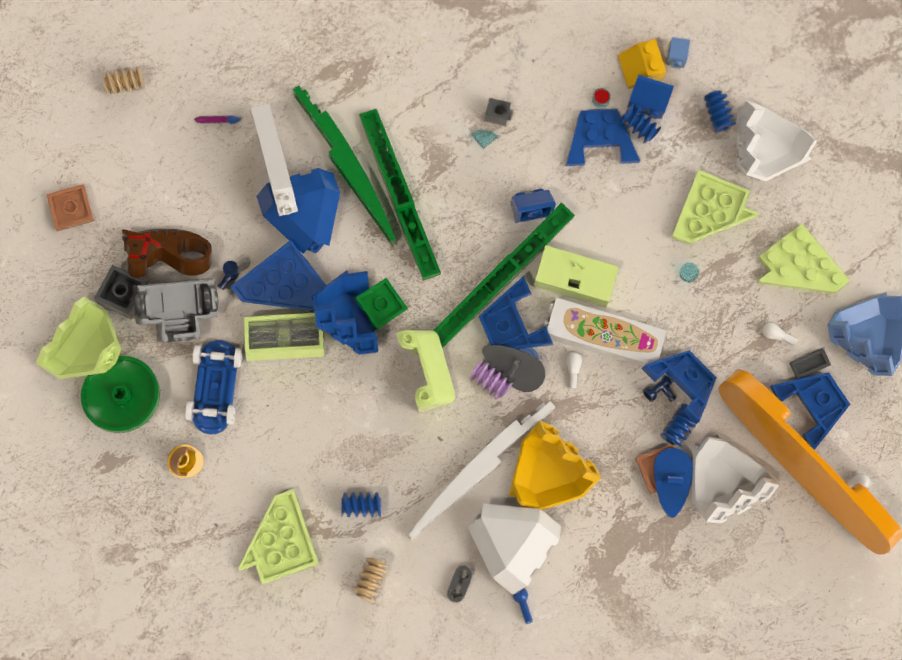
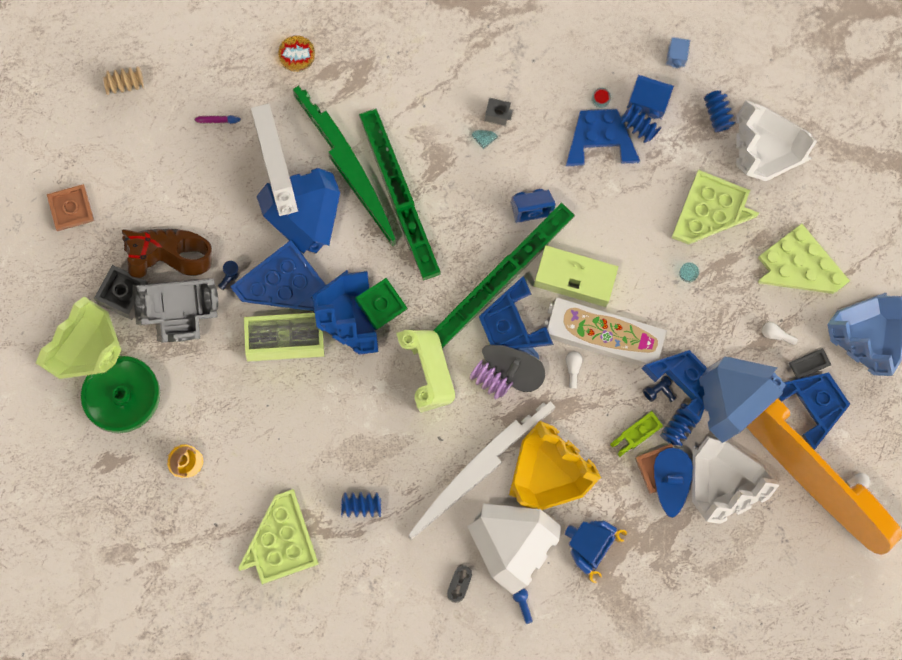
blue piece [185,340,243,435] -> none
tan piece [353,557,389,603] -> none
yellow slope [618,39,666,89] -> none
none -> tile [278,35,315,72]
none -> blue torso [565,520,627,583]
none -> lime hinge [610,411,664,457]
none -> medium blue panel [699,356,786,443]

